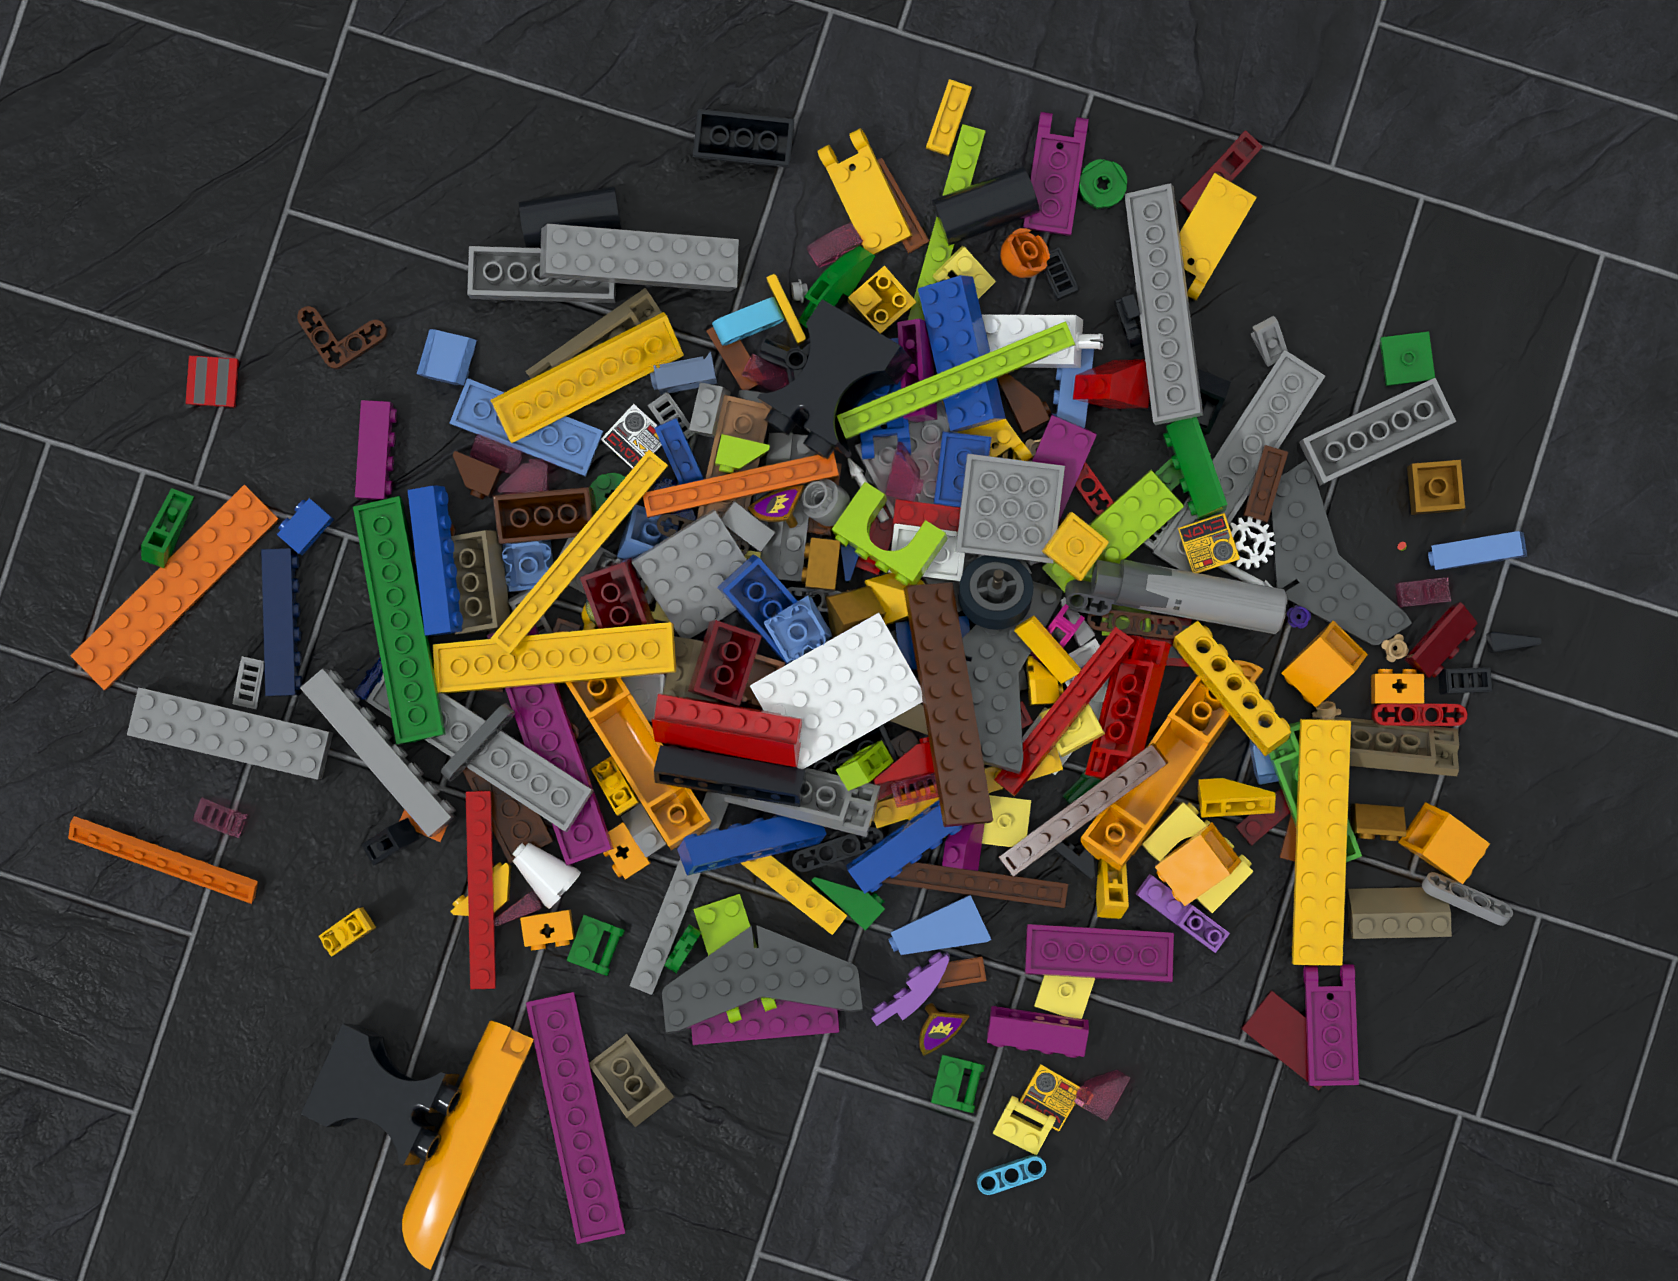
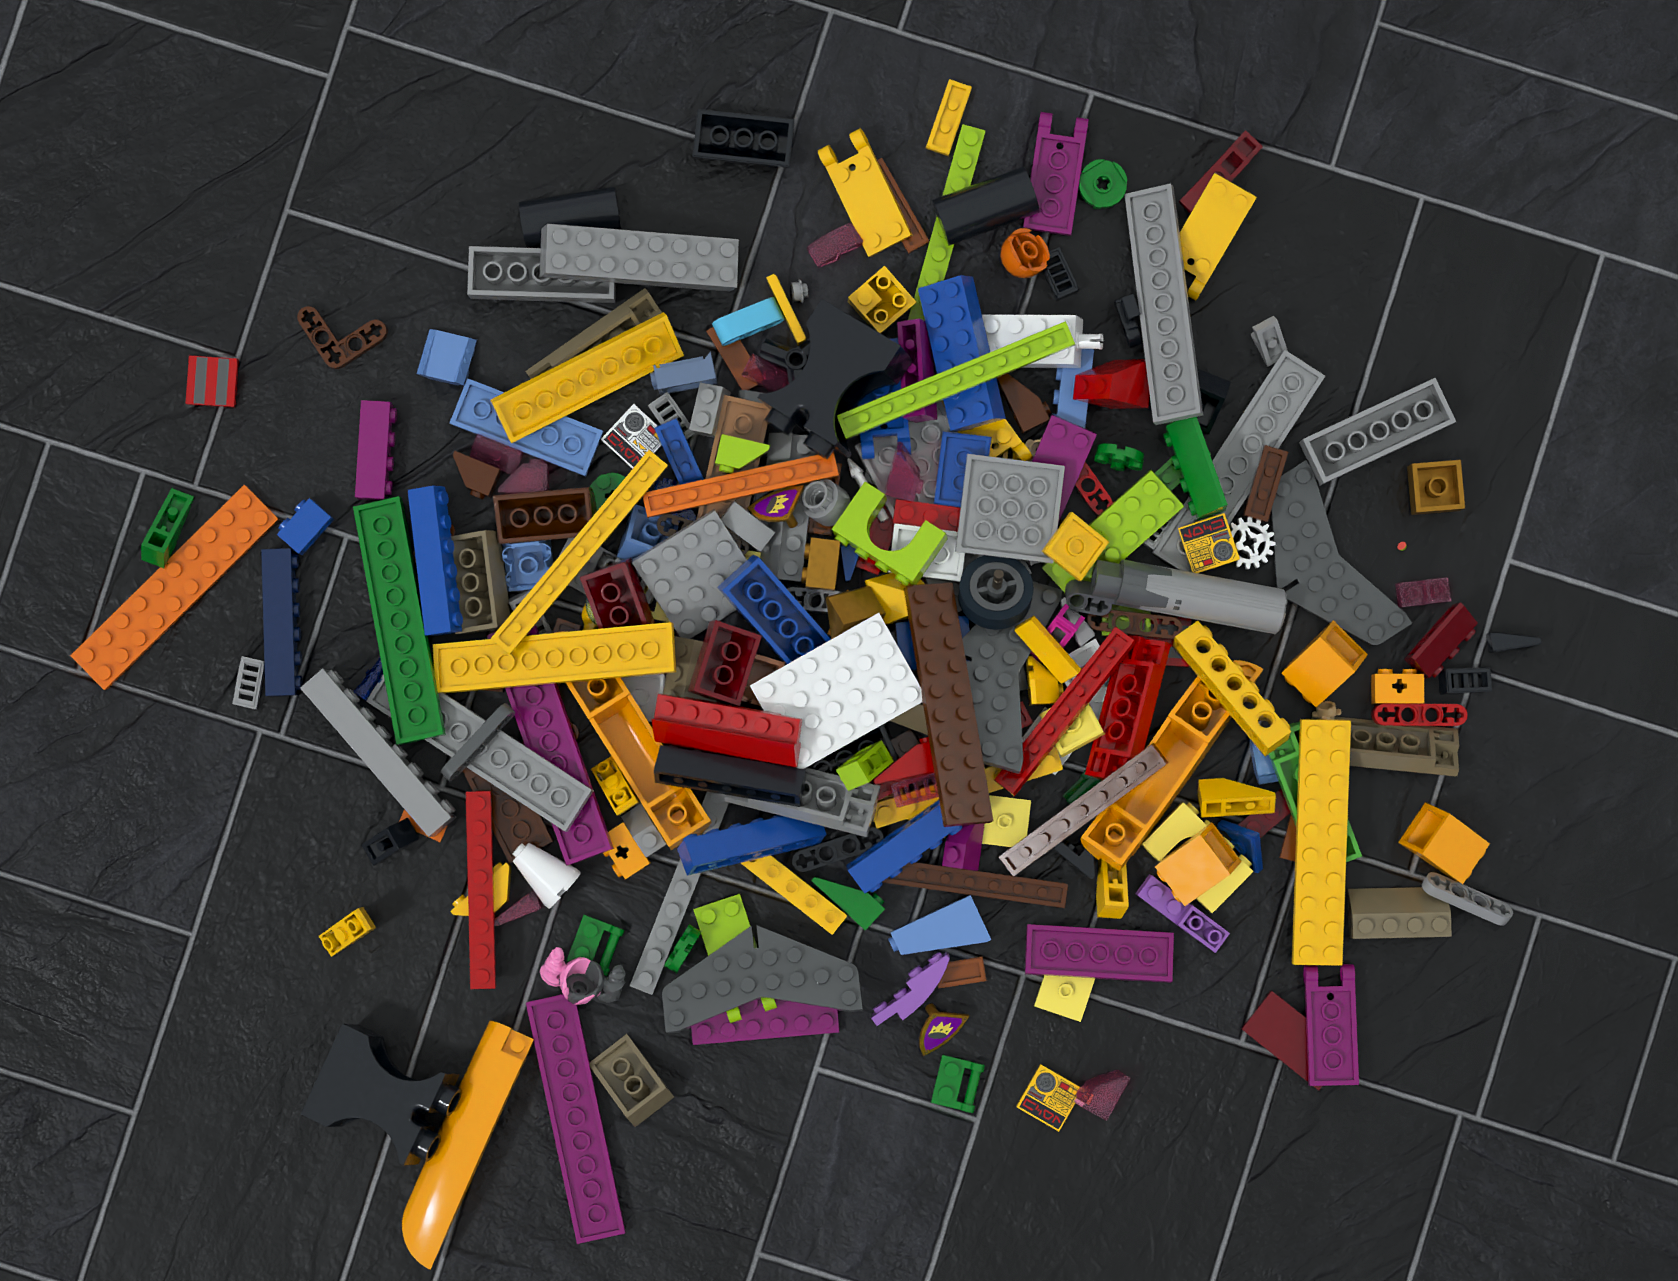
orange plate [68,816,258,904] -> none
light grey brick [127,687,333,780] -> none
clear pink slope [192,798,247,838] -> none
light orange brick [520,909,575,951] -> none
medium blue slope [764,596,832,664] -> none
green slope [798,246,875,328] -> none
light yellow plate [933,246,996,299] -> none
medium azure beam [976,1155,1046,1195] -> none
magenta brick [987,1006,1089,1058] -> none
light yellow plate [993,1095,1056,1156] -> none
white piece [1217,563,1272,587] -> none
dark purple plate [1287,605,1311,629] -> none
pearl gold slope [1350,804,1406,841] -> none
green plate [1380,331,1435,386] -> none
tan plate [1381,634,1409,662] -> none
medium blue slope [1428,531,1528,570] -> none
none -> hair [540,947,626,1005]
none -> green plate [1094,444,1144,471]
none -> blue tile [1217,820,1263,873]

